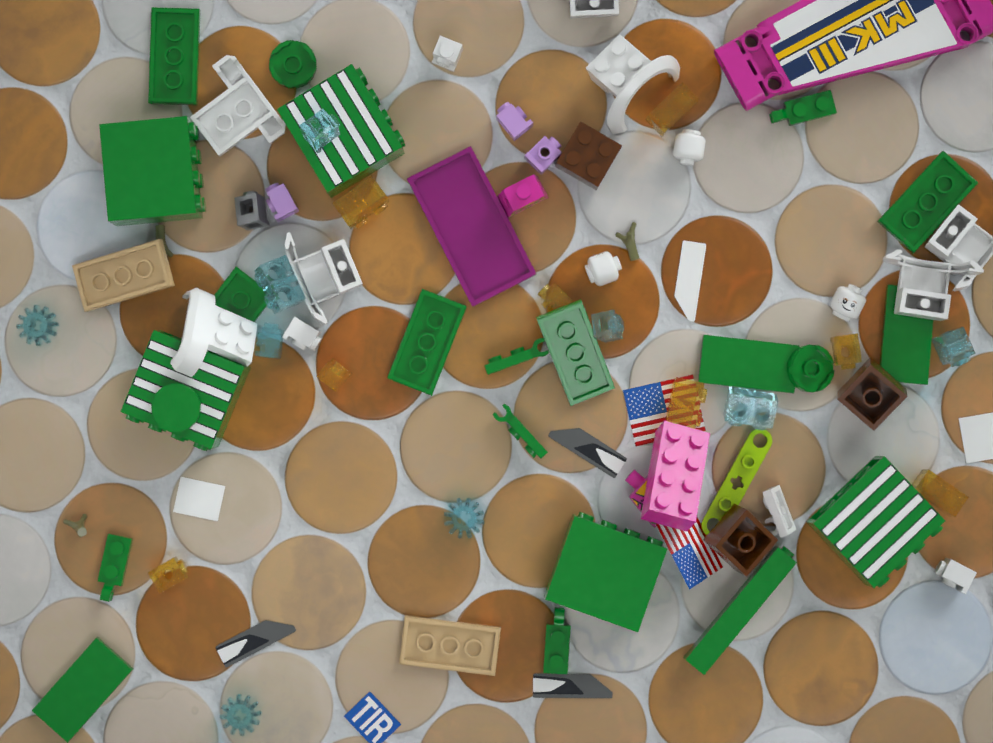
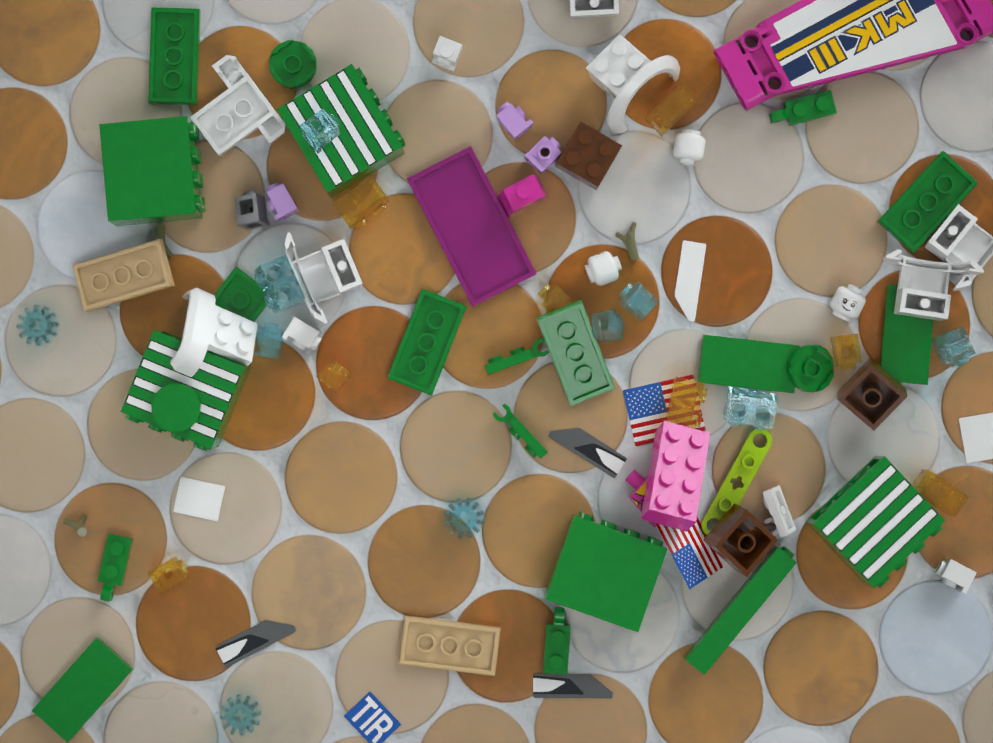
none -> clear light blue brick [618,282,659,322]

